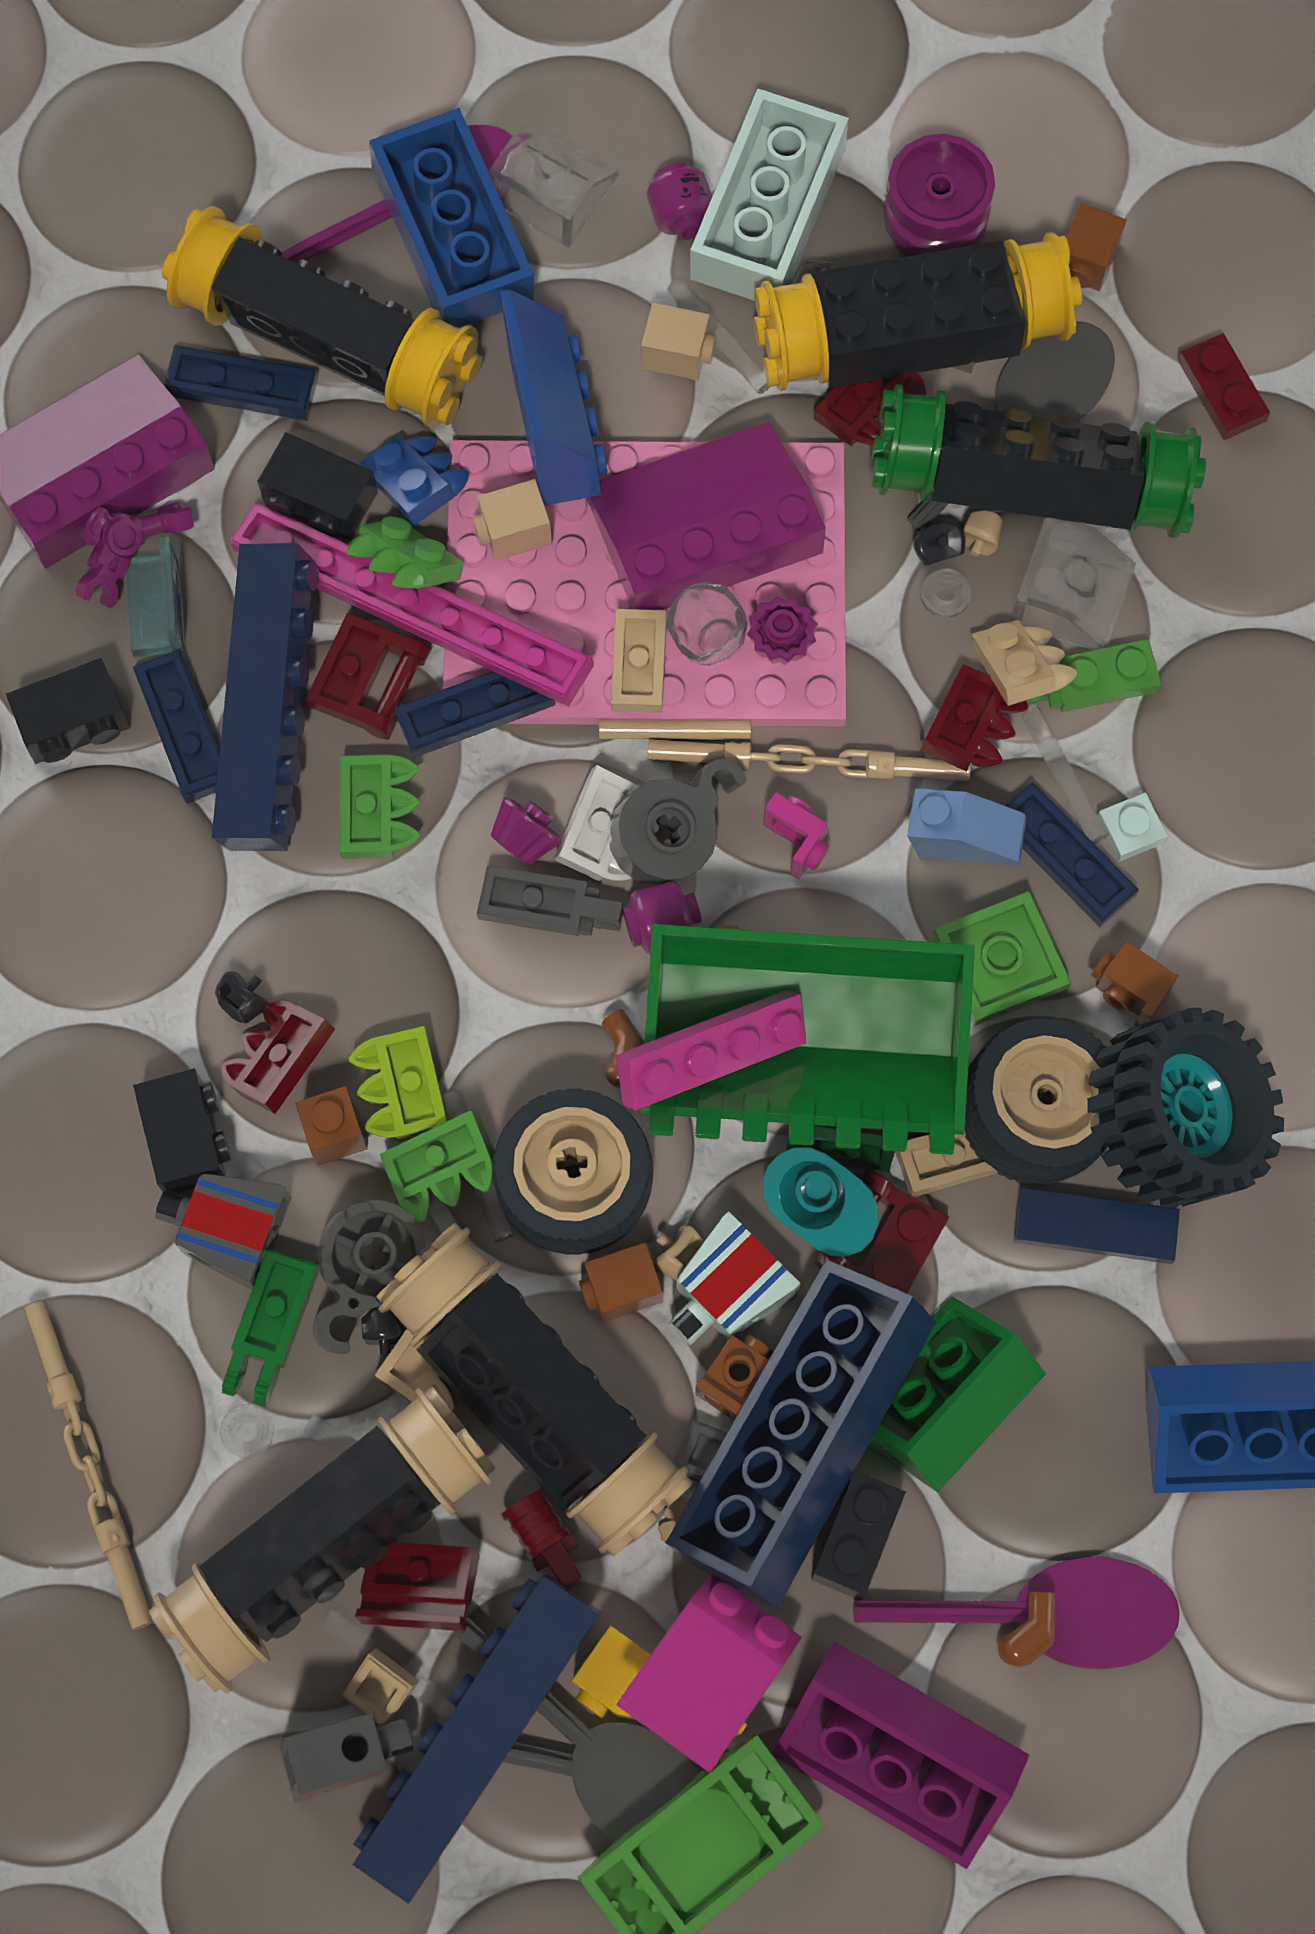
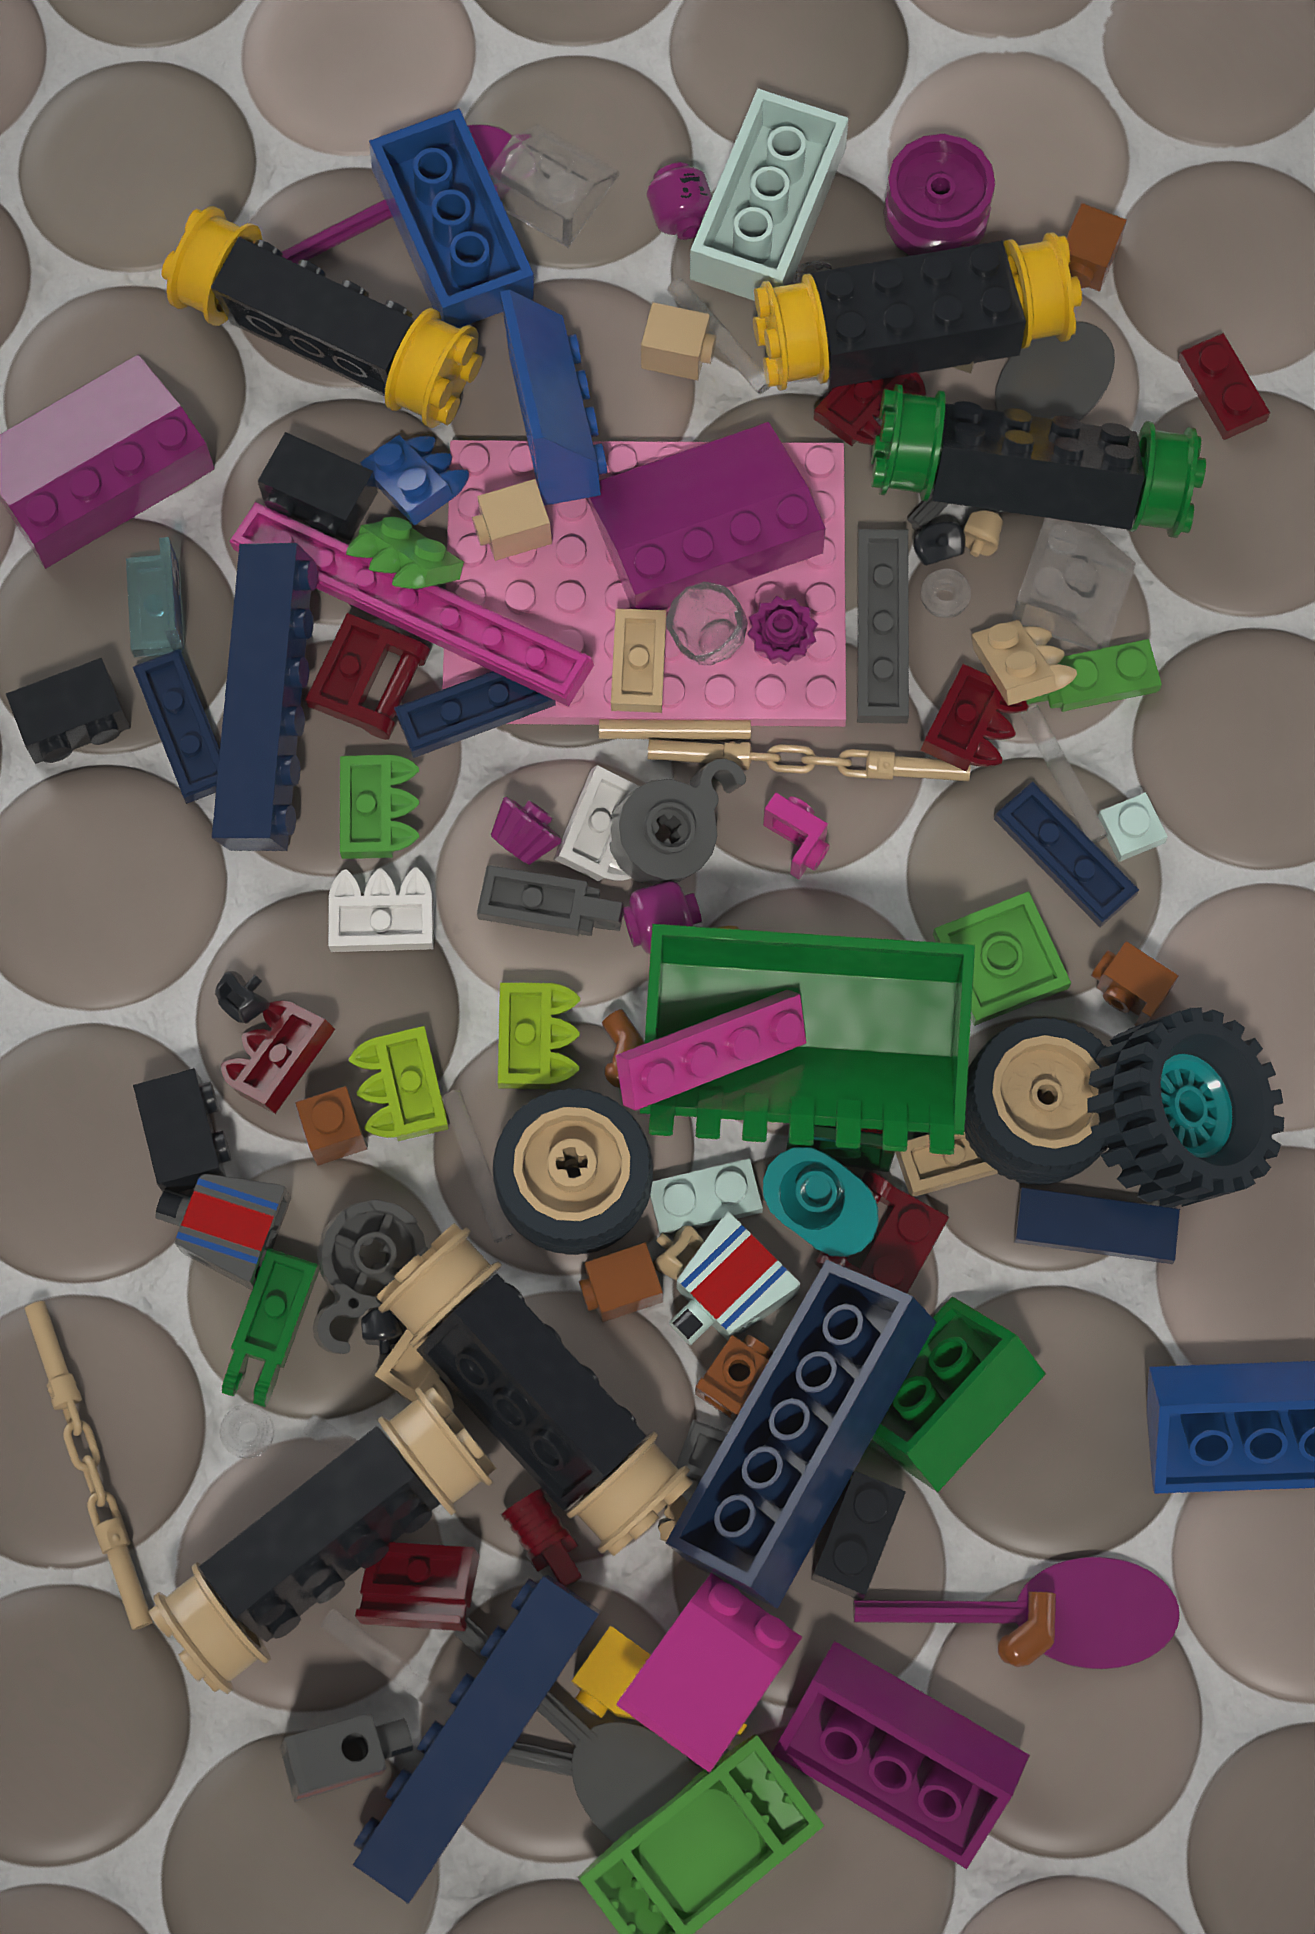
magenta piece [76,503,194,608] -> none
dark blue tile [164,345,318,421] -> none
tan tile [341,1648,419,1725] -> none
bright green plate [380,1110,494,1223] -> none
medium blue slope [907,788,1027,865] -> none
none -> white plate [328,867,434,952]
none -> lime plate [498,983,580,1089]
none -> light aqua plate [650,1158,763,1236]
none -> dark grey plate [857,529,909,724]

